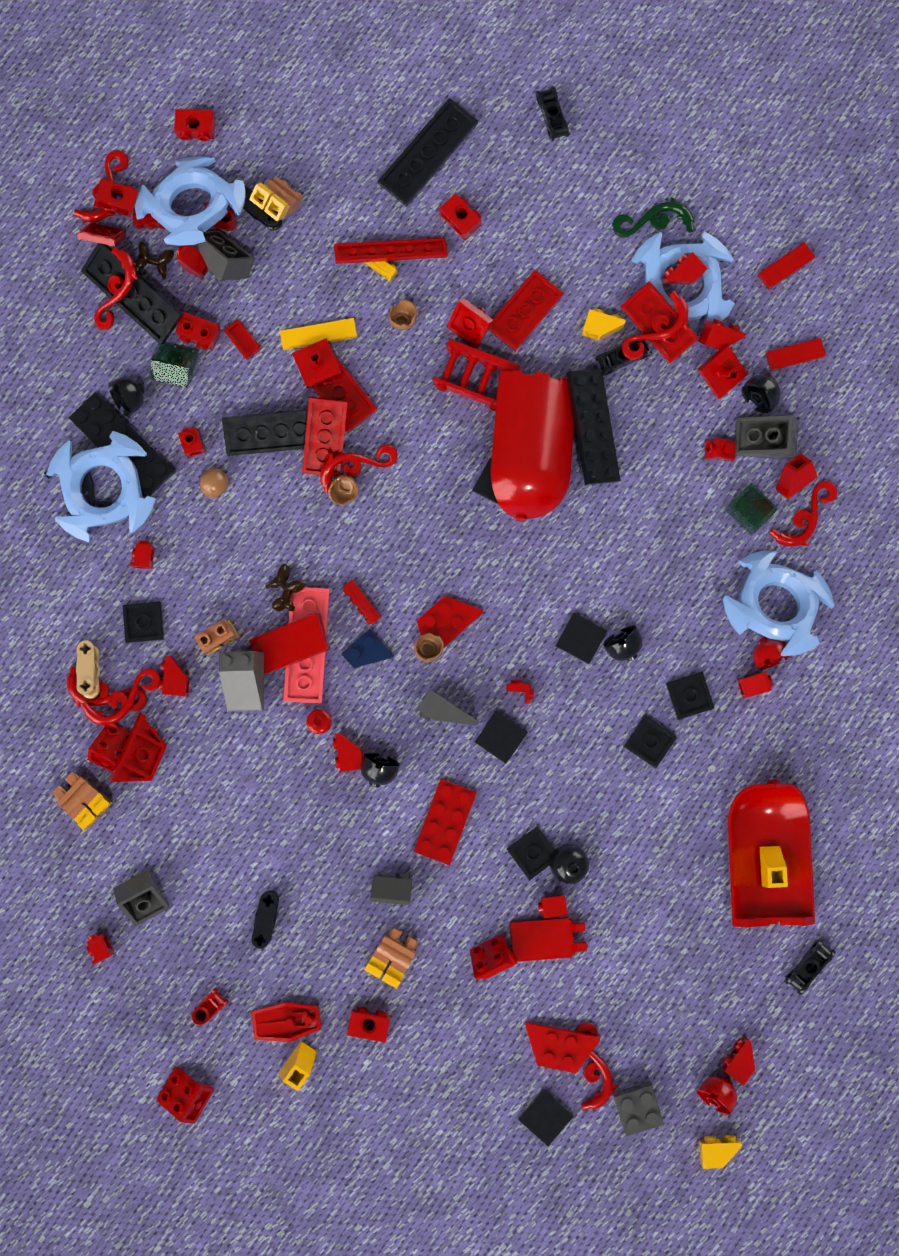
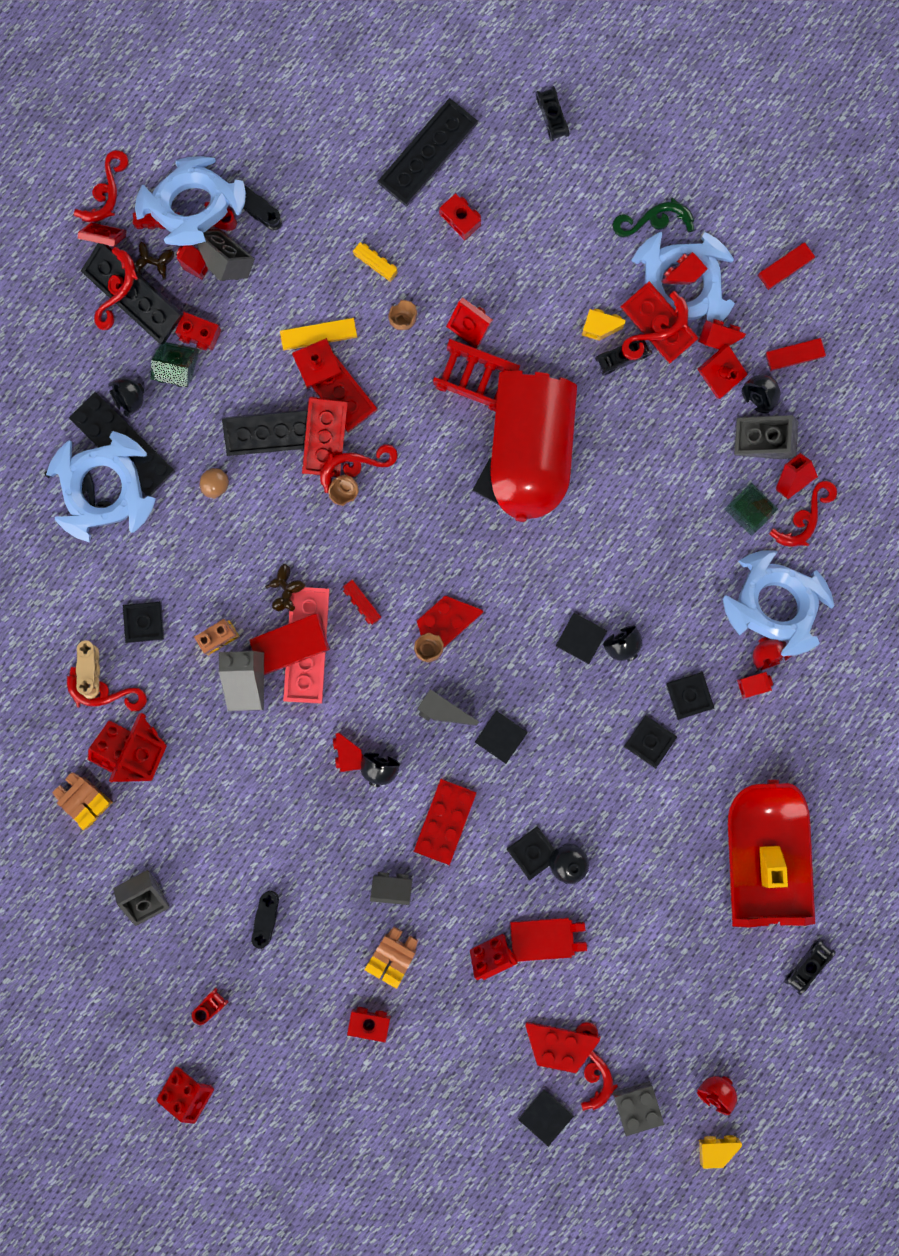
red plant [80,668,161,728] -> none
red brick [87,932,115,965] -> none
red brick [94,178,138,218] -> none
red brick [130,540,155,569] -> none
red slope [160,656,190,697] -> none
red brick [174,109,216,141] -> none
red brick [178,427,206,458] -> none
red tile [224,319,261,360] -> none
hips [249,177,303,222] -> none
red piece [251,1002,322,1042] -> none
yellow slope [278,1041,317,1091] -> none
red head [306,709,332,734] -> none
red tile [334,237,448,264] -> none
dark blue wing [341,629,394,668] -> none
red plate [488,270,564,352] -> none
red bracket [506,680,534,704] -> none
red brick [538,894,568,918] -> none
black plate [566,369,621,485] -> none
red bracket [705,438,736,461] -> none
red slope [721,1036,755,1086] -> none

